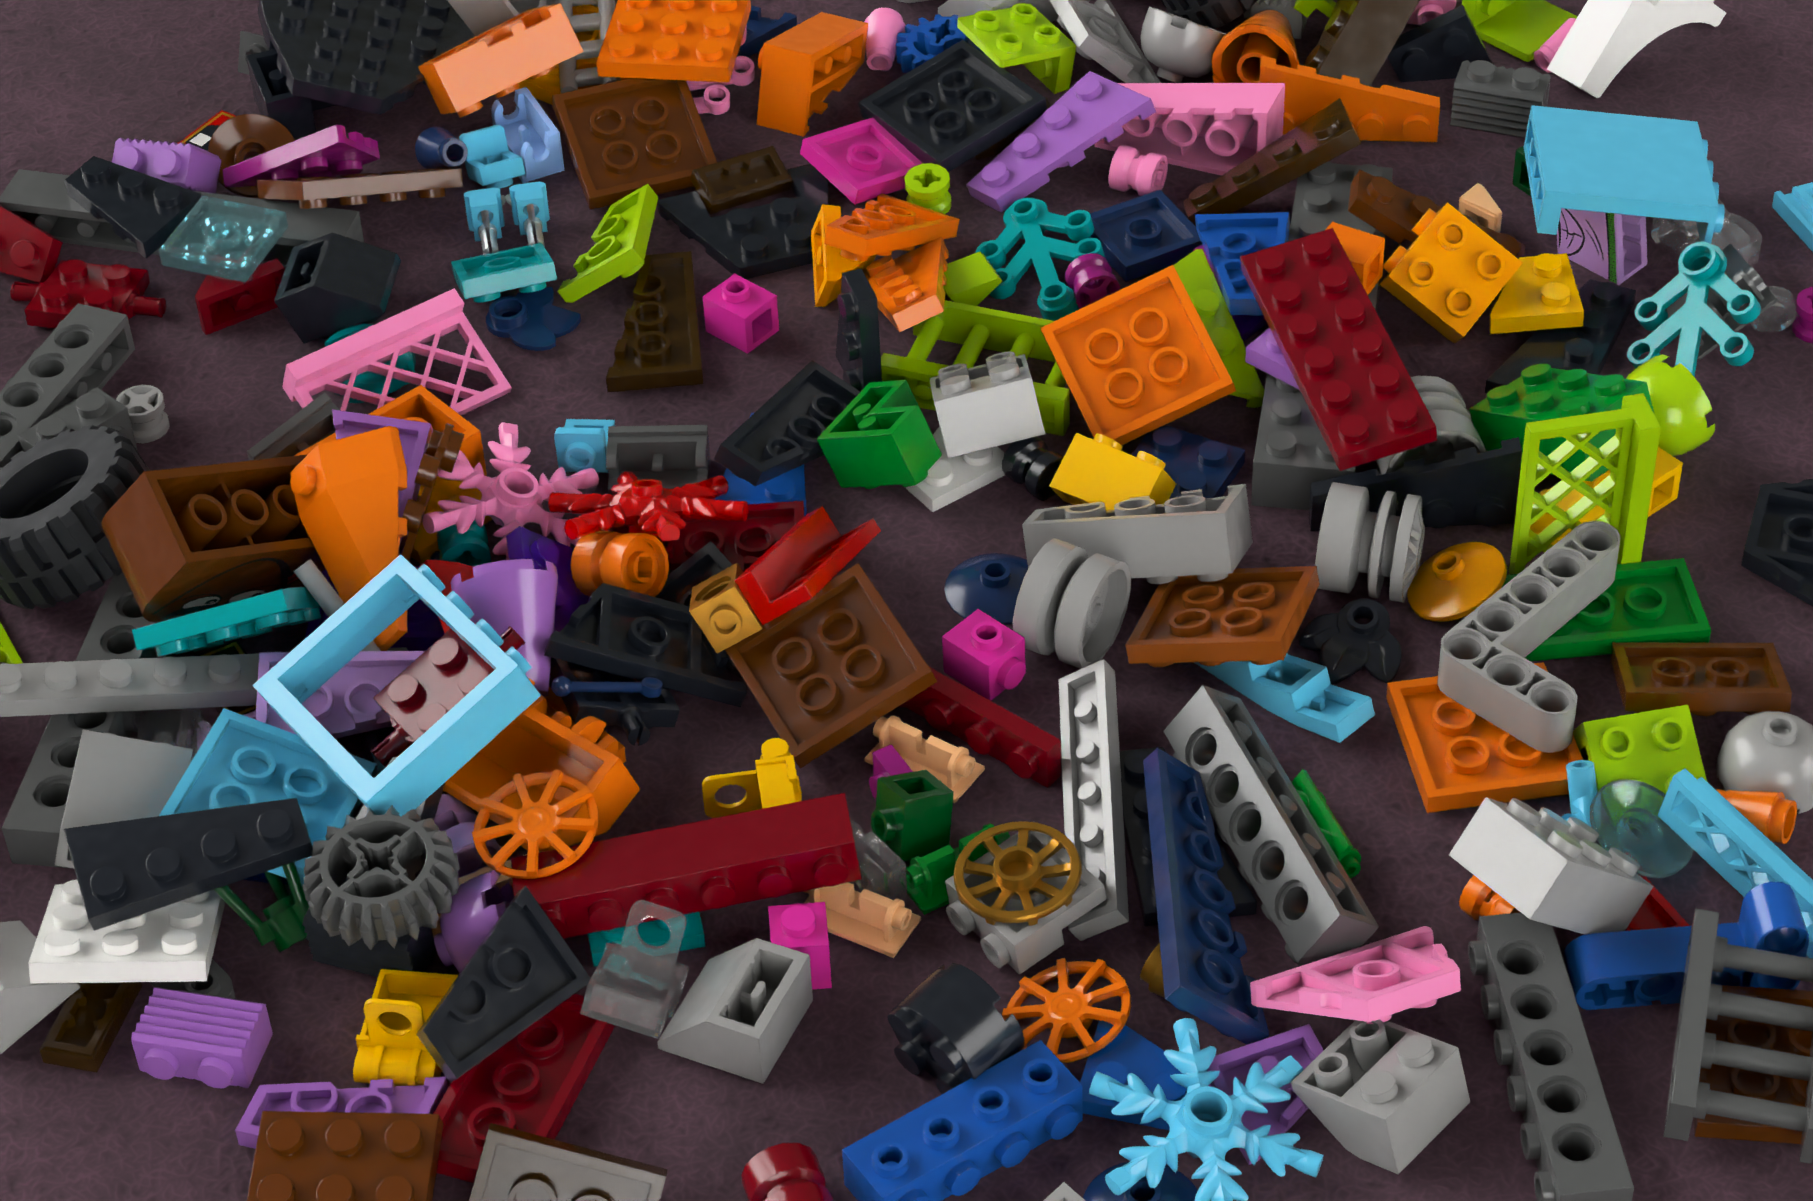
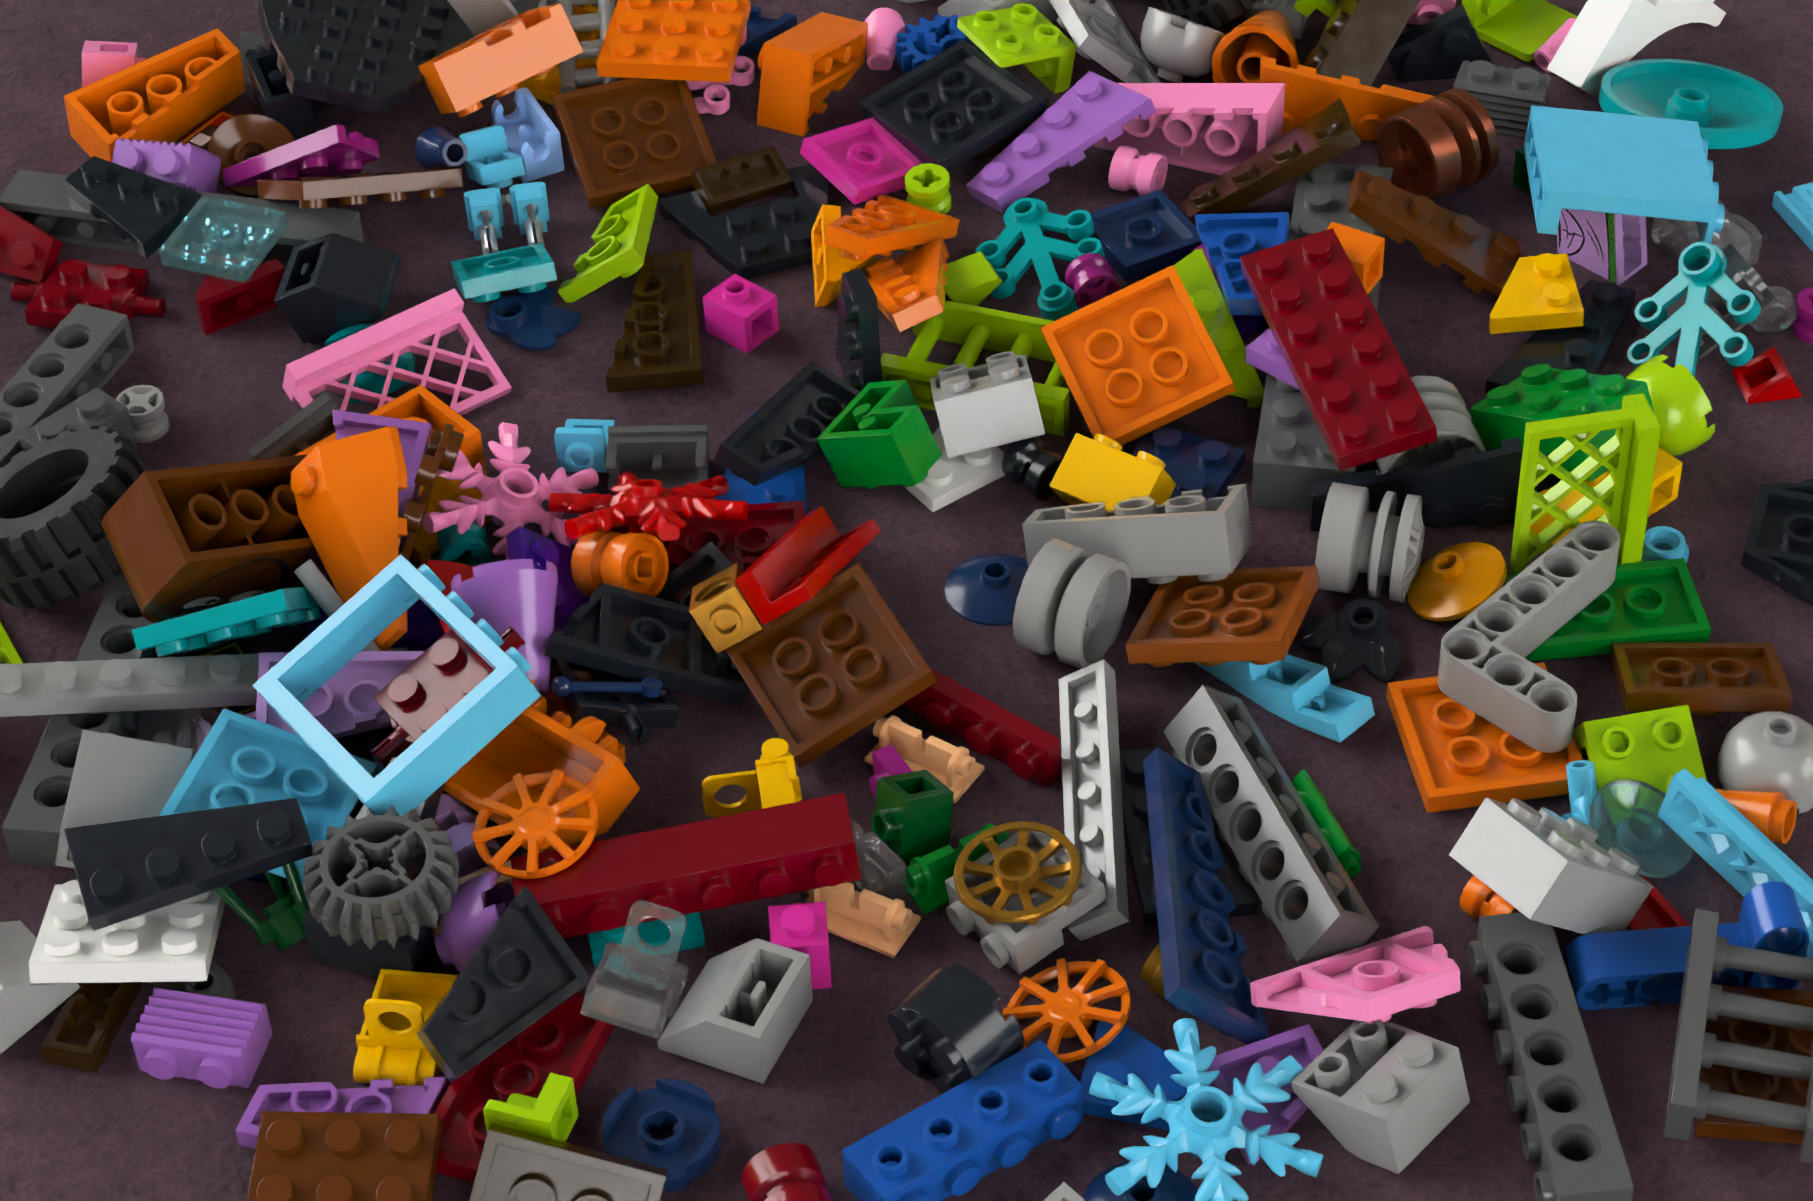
dark pink brick [942,609,1026,701] -> none
light orange brick [1380,202,1523,343] -> none
light nougat slope [1458,183,1502,233] -> none
none -> orange wedge [63,28,246,162]
none -> bright pink brick [82,40,146,88]
none -> lime panel [483,1073,579,1142]
none -> dark blue plate [602,1078,722,1192]
none -> copper wheel [1377,88,1499,201]
none -> teal dish [1598,59,1783,149]
none -> medium azure plate [1641,526,1689,563]
none -> red slope [1731,347,1803,404]

